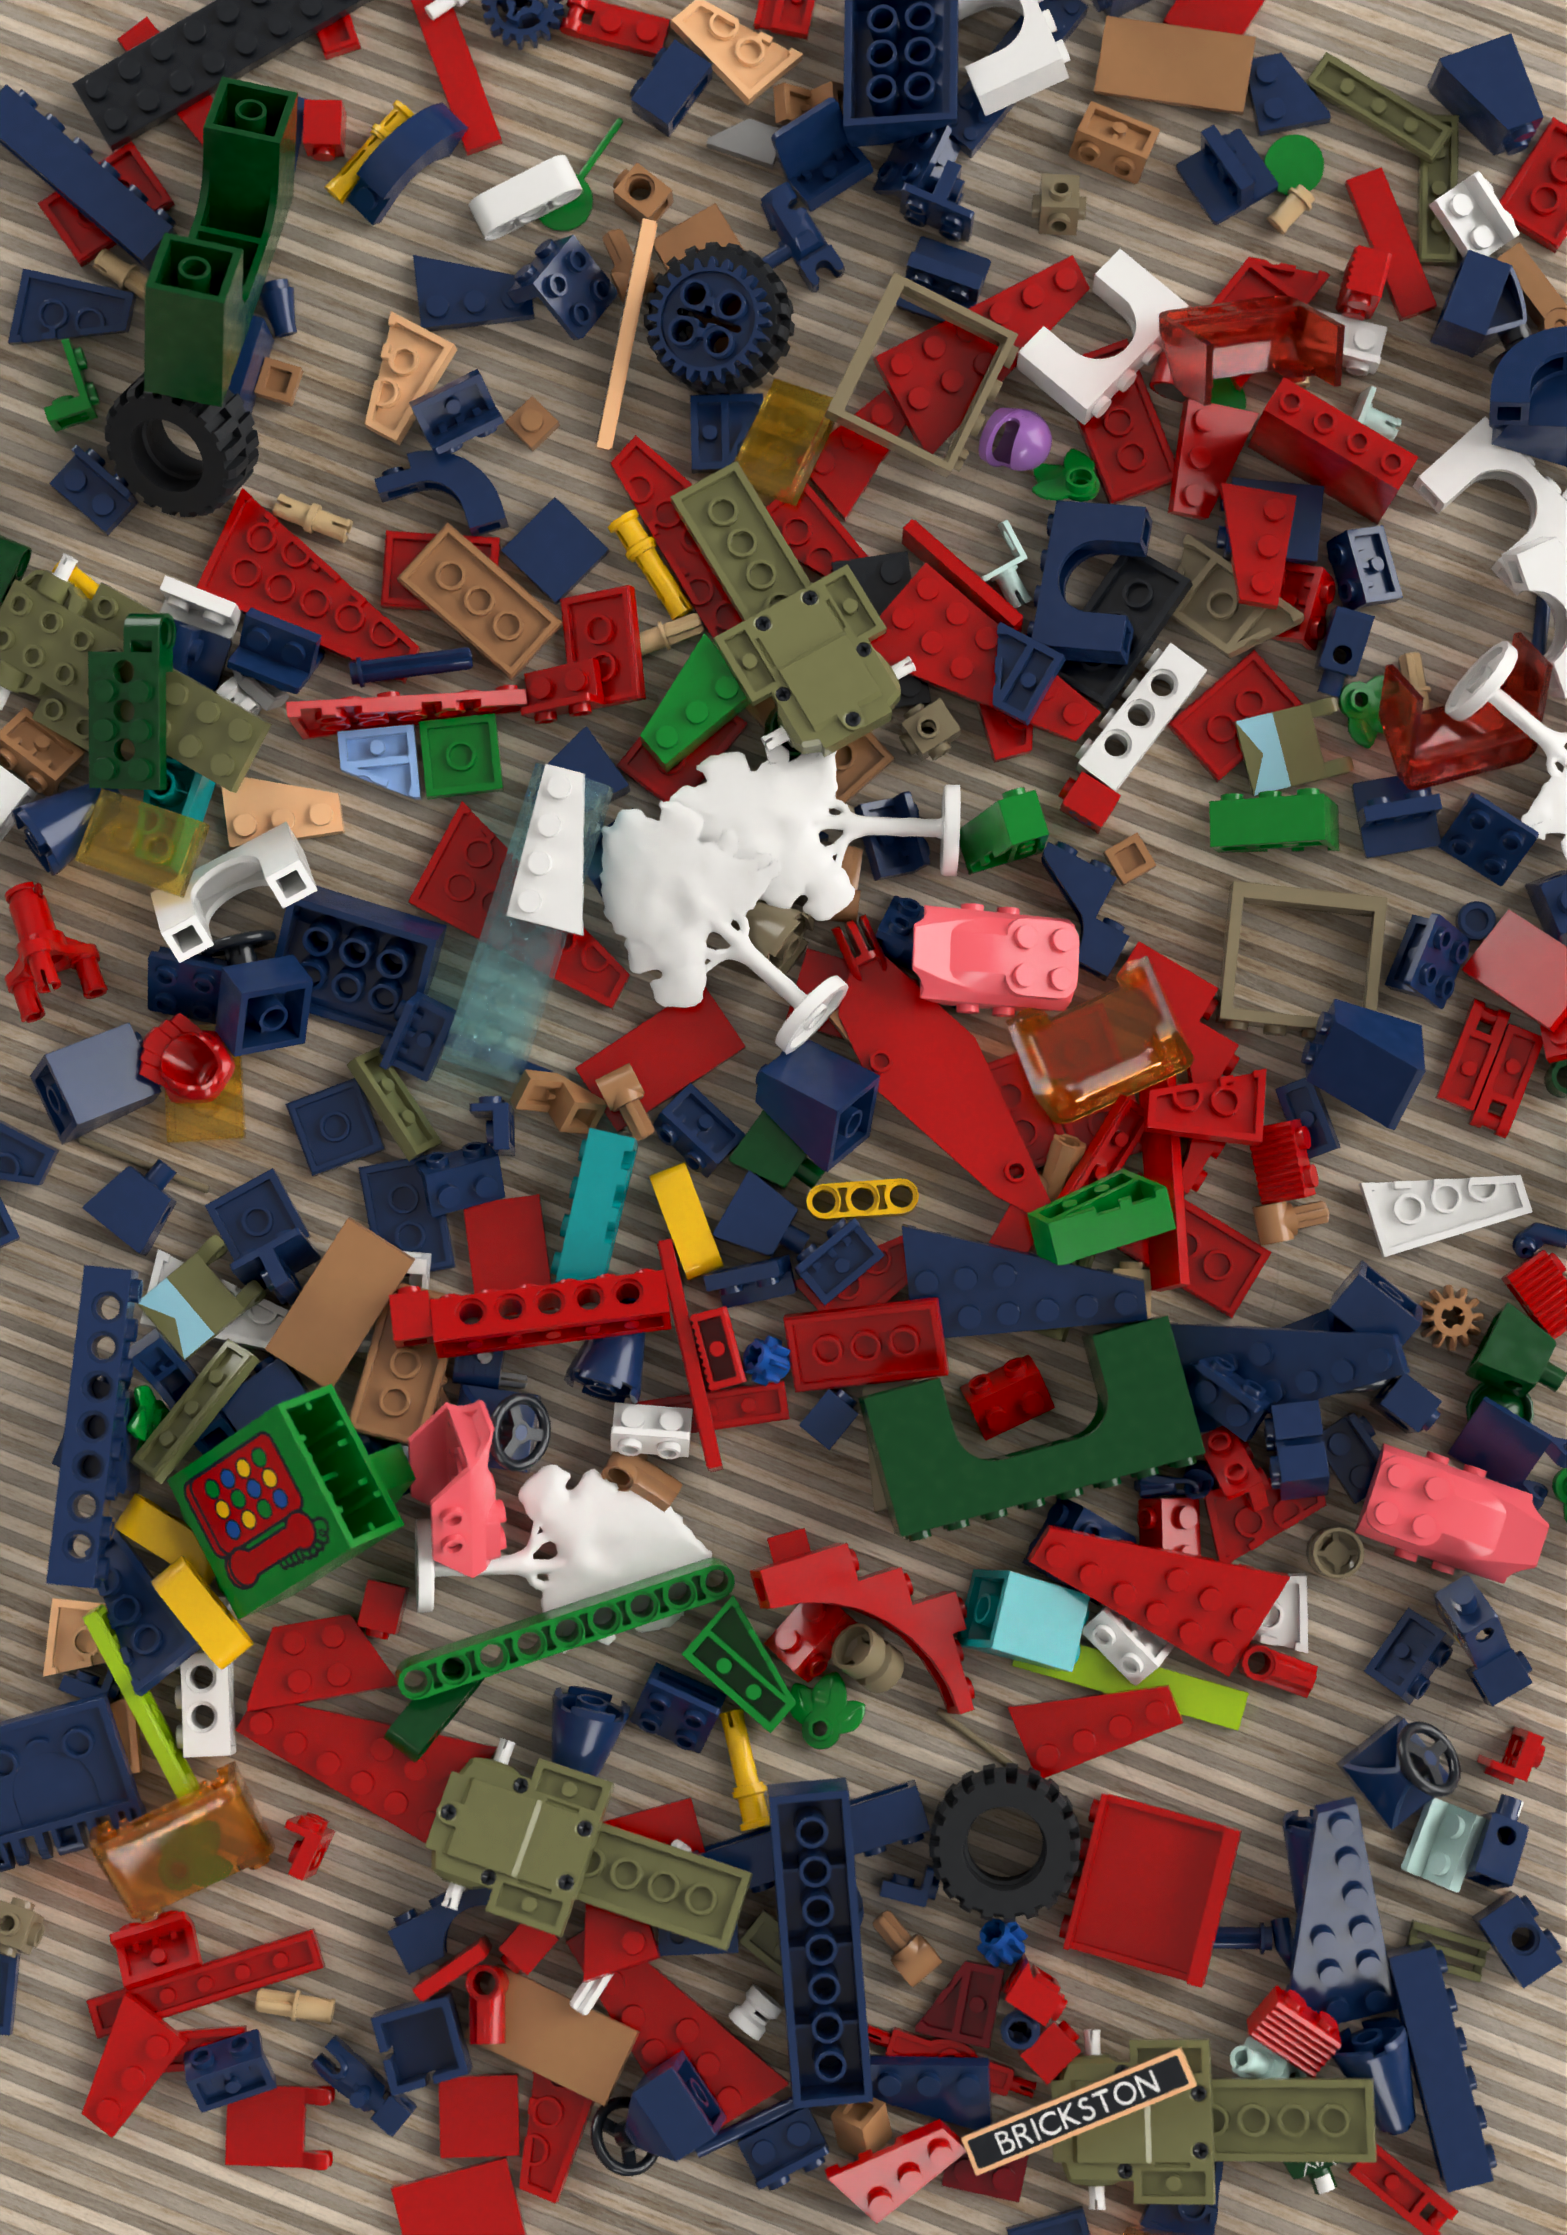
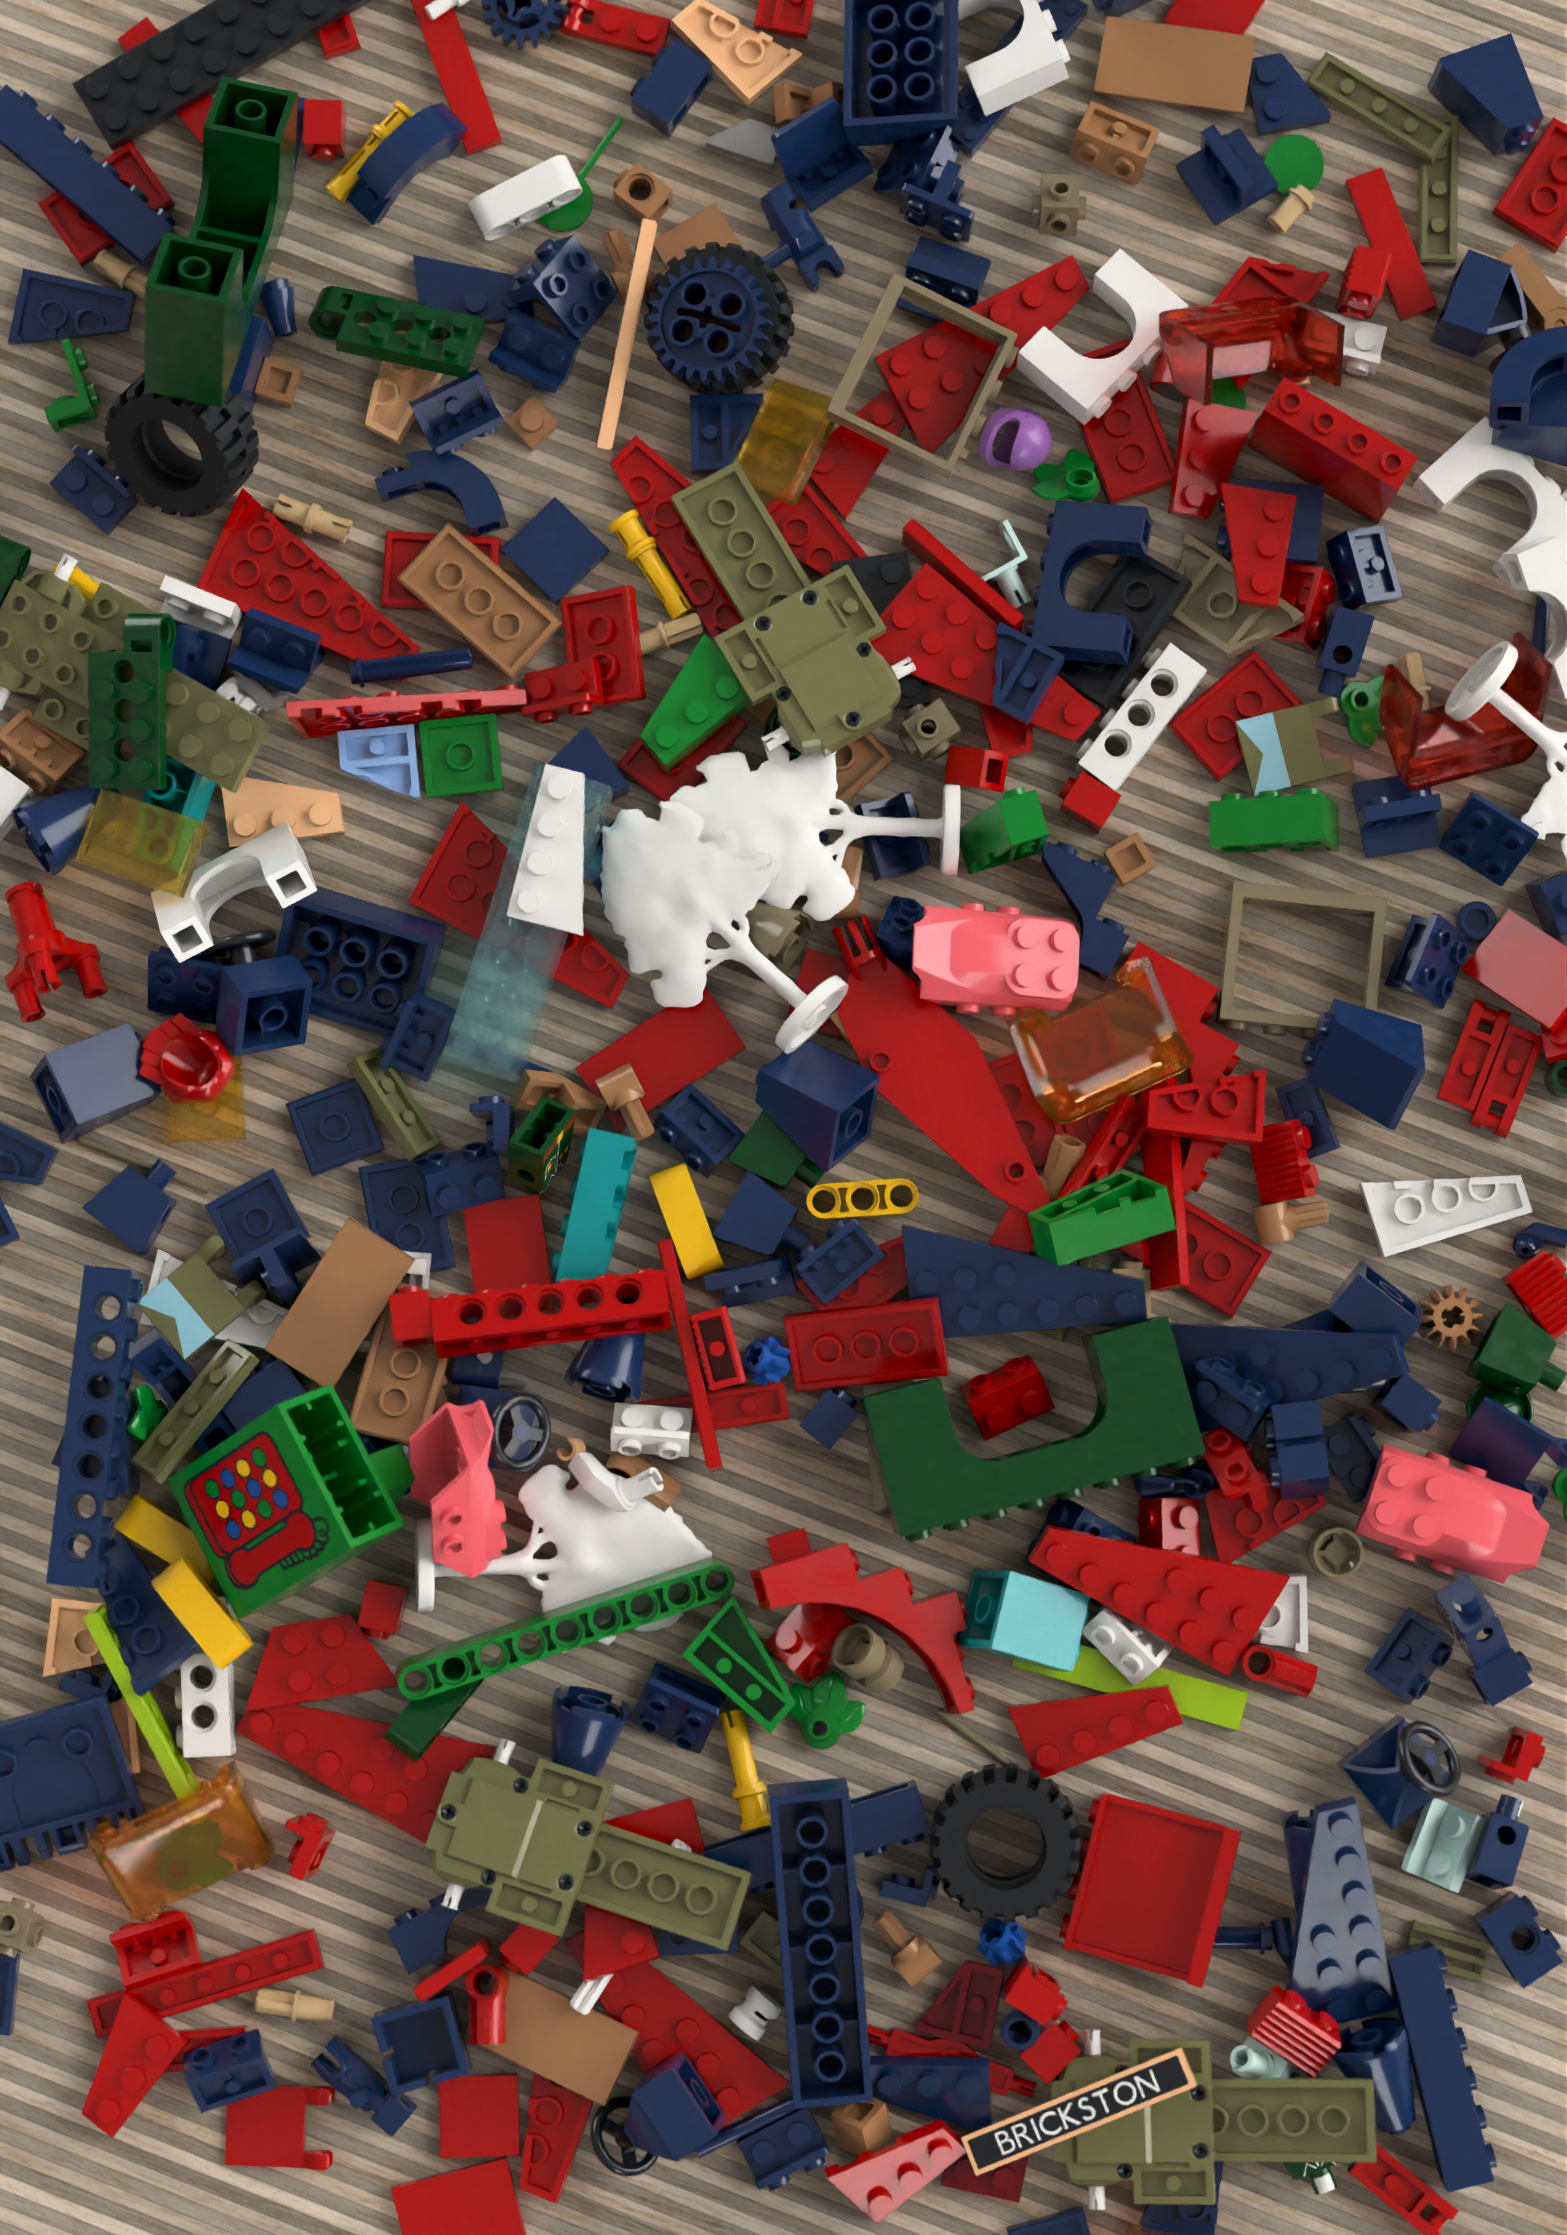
light aqua bracket [1351,386,1402,441] -> none
white bracket [1429,171,1519,258] -> none
none -> dark green hinge [309,286,485,379]
none -> dark blue bracket [488,308,581,393]
none -> dark green torso [508,1096,577,1193]
none -> white arm [557,1437,664,1512]
none -> red brick [944,745,1009,793]

